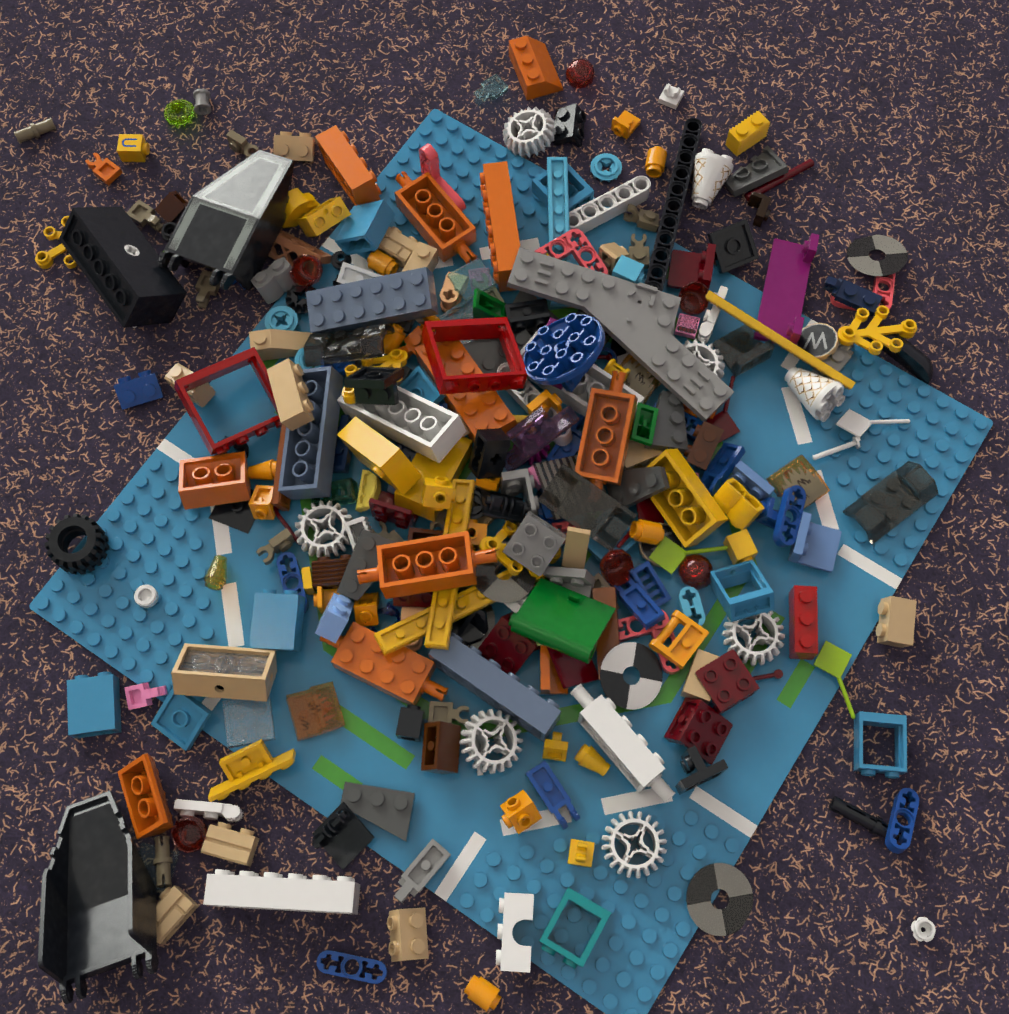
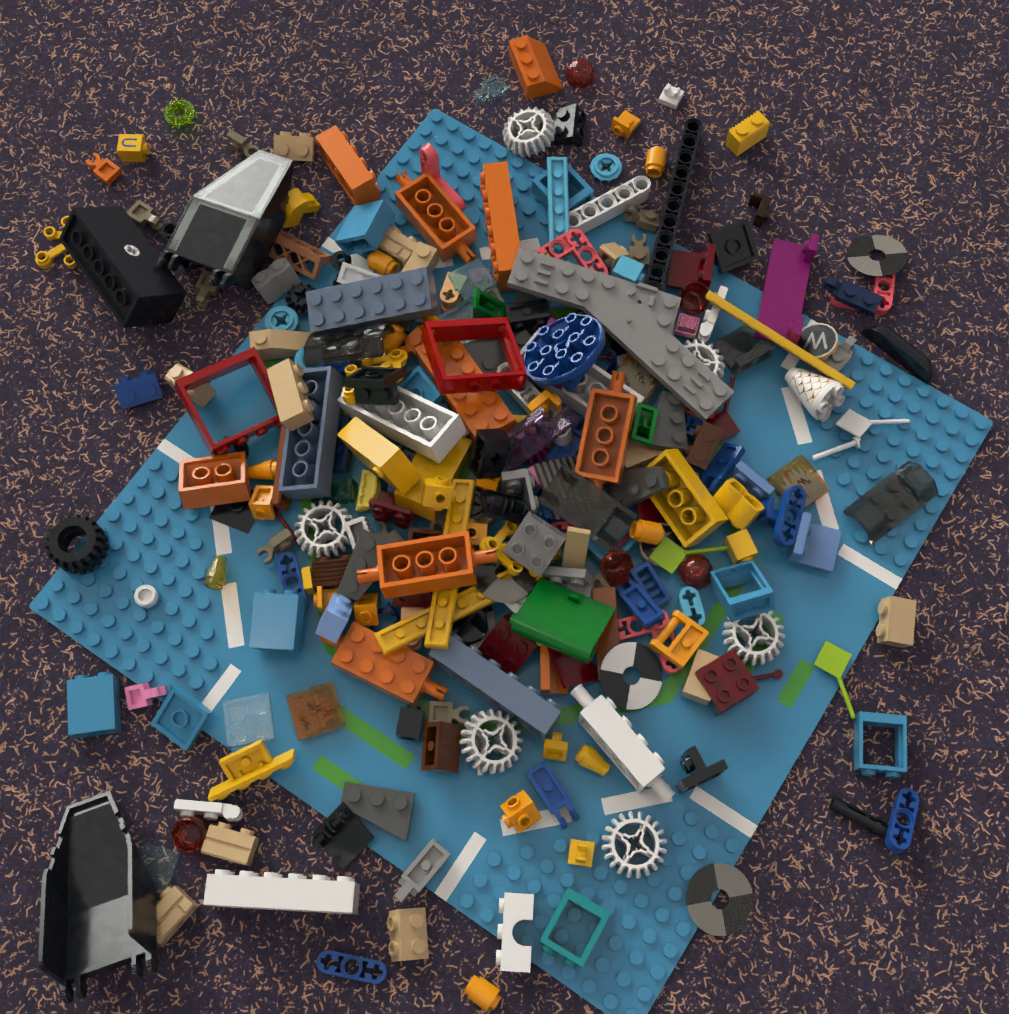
dark tan pin [14,117,56,144] -> none
orange slope [117,753,174,840] -> none
dark tan pin [153,835,173,888] -> none
reddish brown panel [154,190,188,222] -> none
tan brick [171,643,277,702] -> none
light grey bush [193,89,212,115] -> none
clear red hair [289,254,323,286] -> none
yellow window [296,196,351,237] -> none
yellow bush [604,358,631,382] -> none
dark red bracket [664,697,733,764] -> none
white cone [692,148,733,209] -> none
dark grey wing [725,145,788,197] -> none
dark red bar [745,159,814,202] -> none
red brick [789,585,818,660] -> none
yellow plant [837,305,917,355] -> none
white plate [911,917,936,942] -> none

